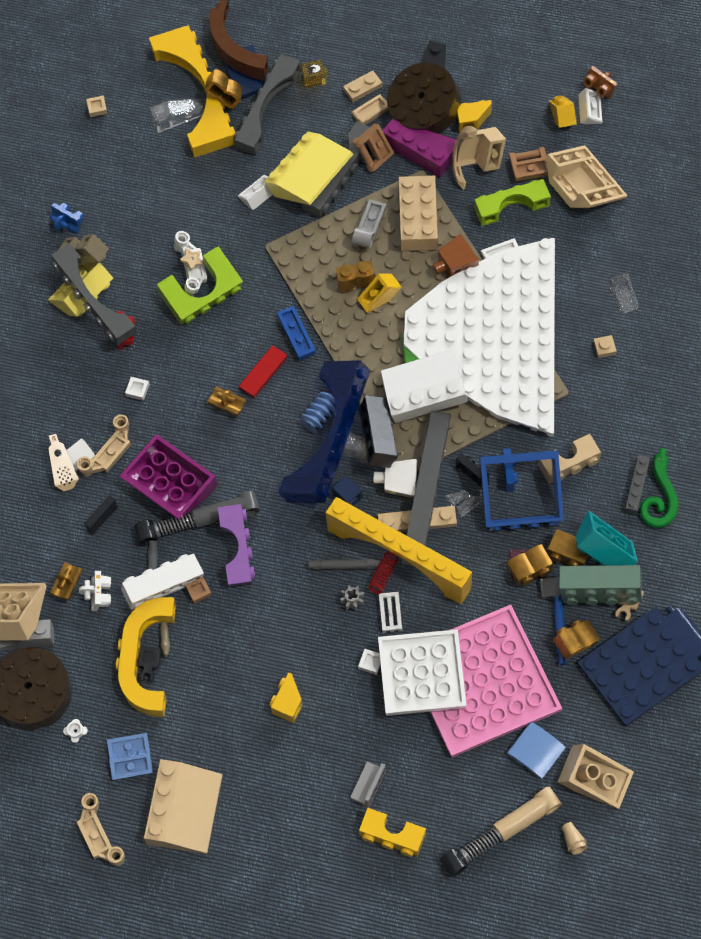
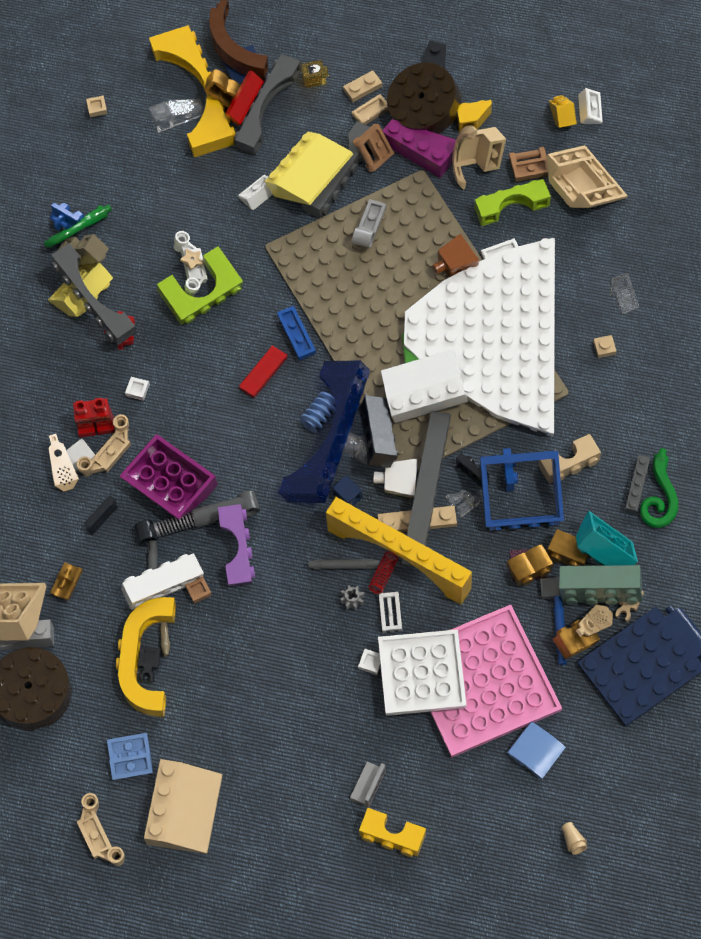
white plate [63,719,88,743] -> none
white hips [79,571,111,611] -> none
pearl gold hips [207,386,246,417] -> none
yellow slope [270,673,302,723] -> none
pearl gold brick [336,261,375,292] -> none
yellow slope [357,274,402,313] -> none
tan brick [399,176,438,251] -> none
piece [439,786,562,877] -> none
tan slope [558,744,634,809] -> none
dark orange hips [583,66,618,99] -> none
none -> green plant [44,204,112,248]
none -> red hips [73,398,115,438]
none -> red tile [225,71,264,125]
none -> tan piece [575,605,613,637]

